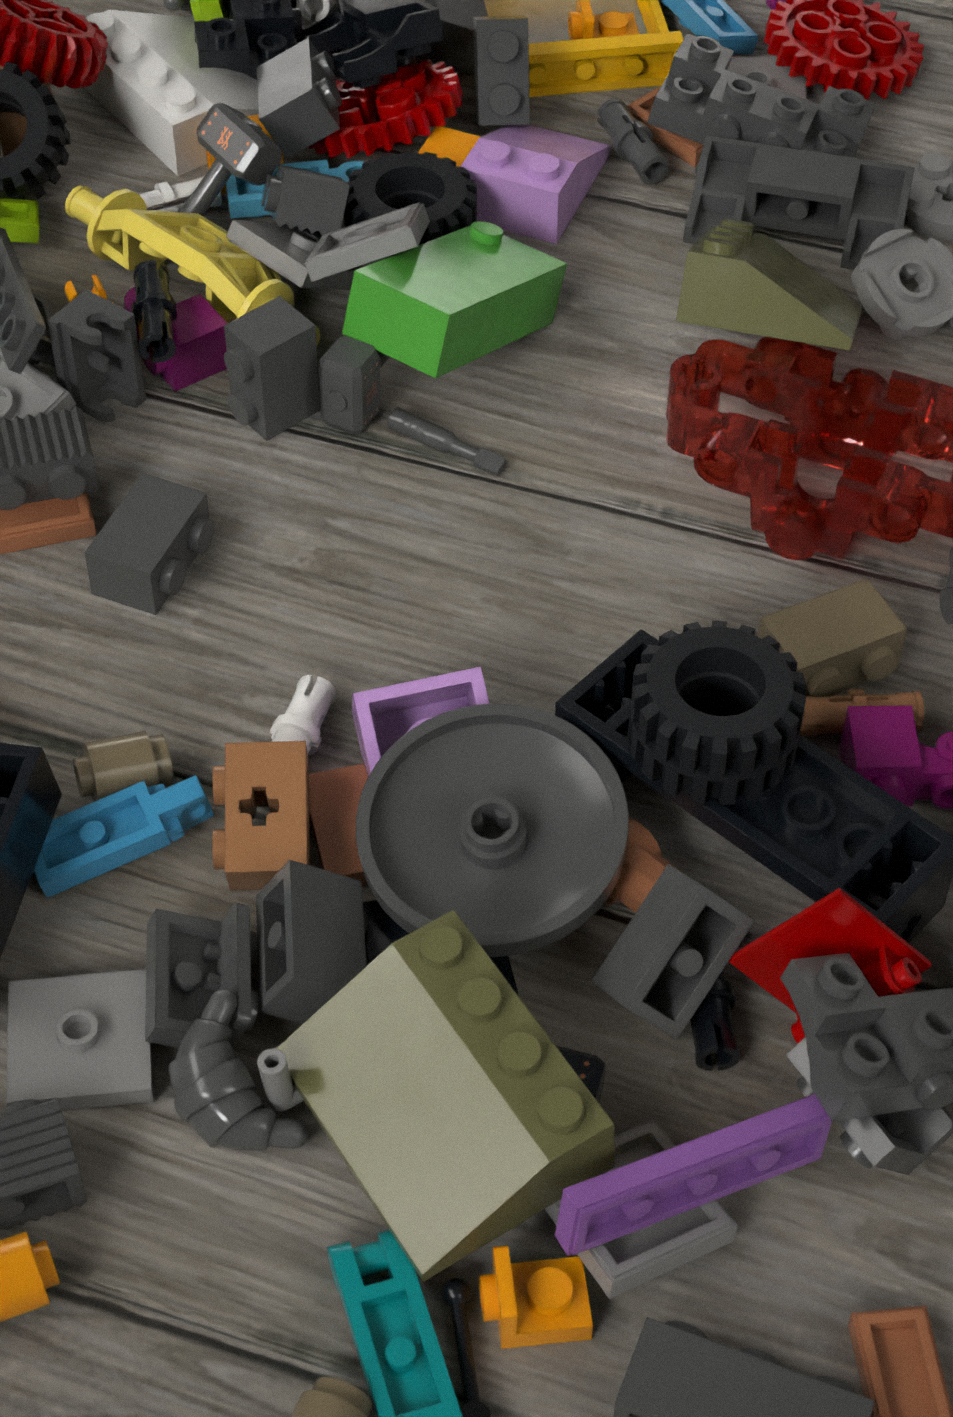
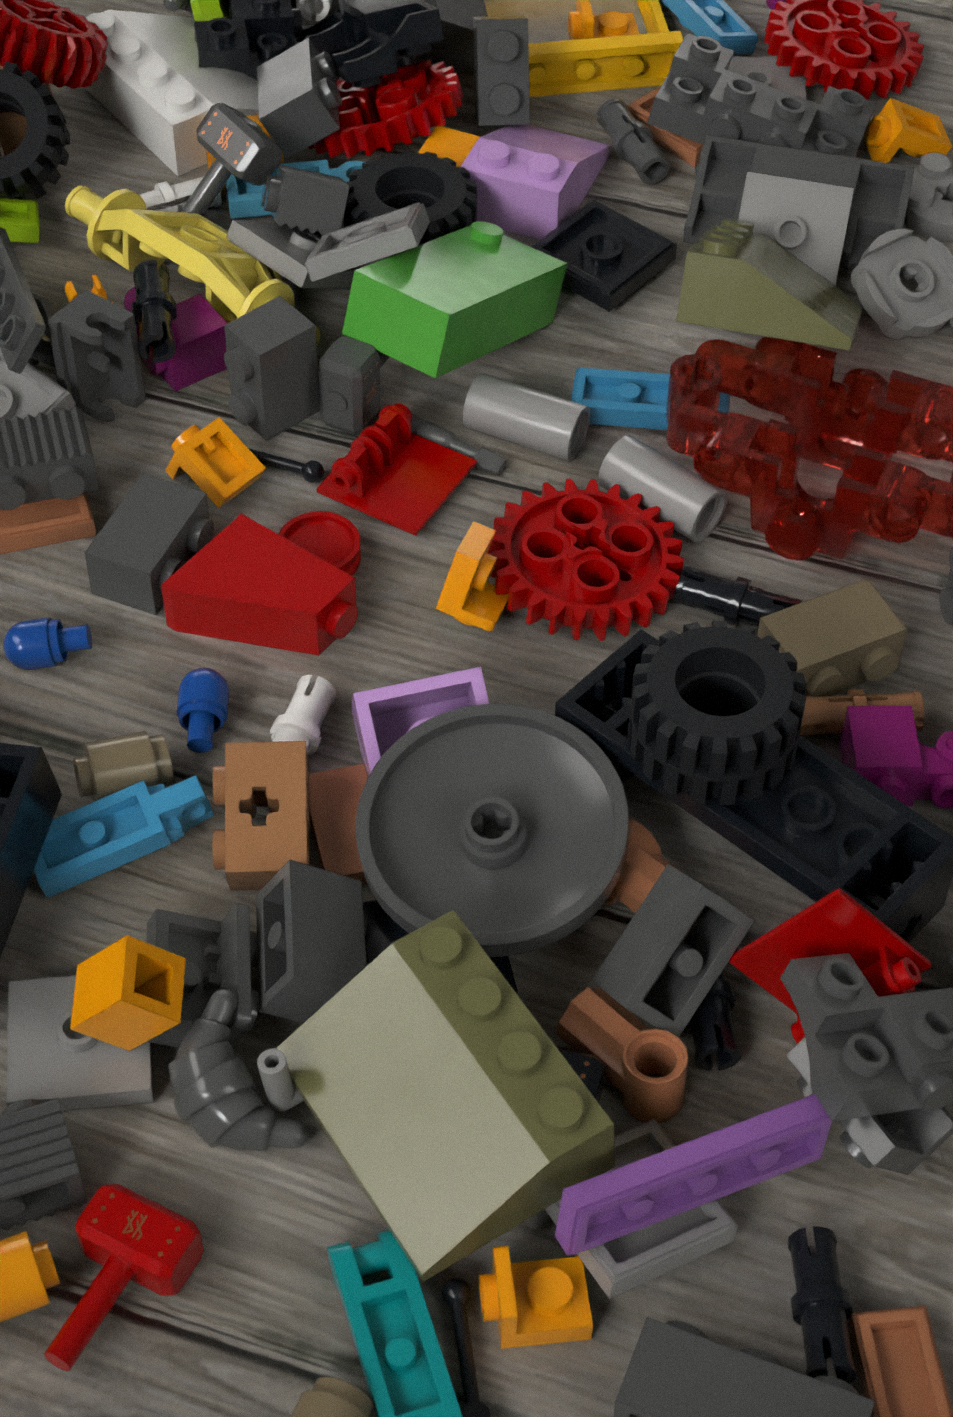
none -> blue cylinder [3,617,92,670]
none -> red piece [44,1183,204,1371]
none -> light orange brick [70,935,186,1051]
none -> red slope [161,513,358,656]
none -> light orange bracket [165,417,266,509]
none -> blue cylinder [177,668,229,753]
none -> black hinge [248,448,325,483]
none -> red piece [279,511,361,576]
none -> red hinge [316,403,477,536]
none -> light orange bracket [435,521,509,631]
none -> light grey pin [462,373,590,461]
none -> red gear [488,479,684,641]
none -> black plate [532,199,677,312]
none -> nougat piece [557,987,688,1123]
none -> dark azure hinge [571,367,730,432]
none -> light grey pin [598,435,728,543]
none -> black pin [674,565,802,627]
none -> light grey plate [738,172,854,286]
none -> black pin [787,1226,857,1384]
none -> light orange bracket [863,98,953,163]

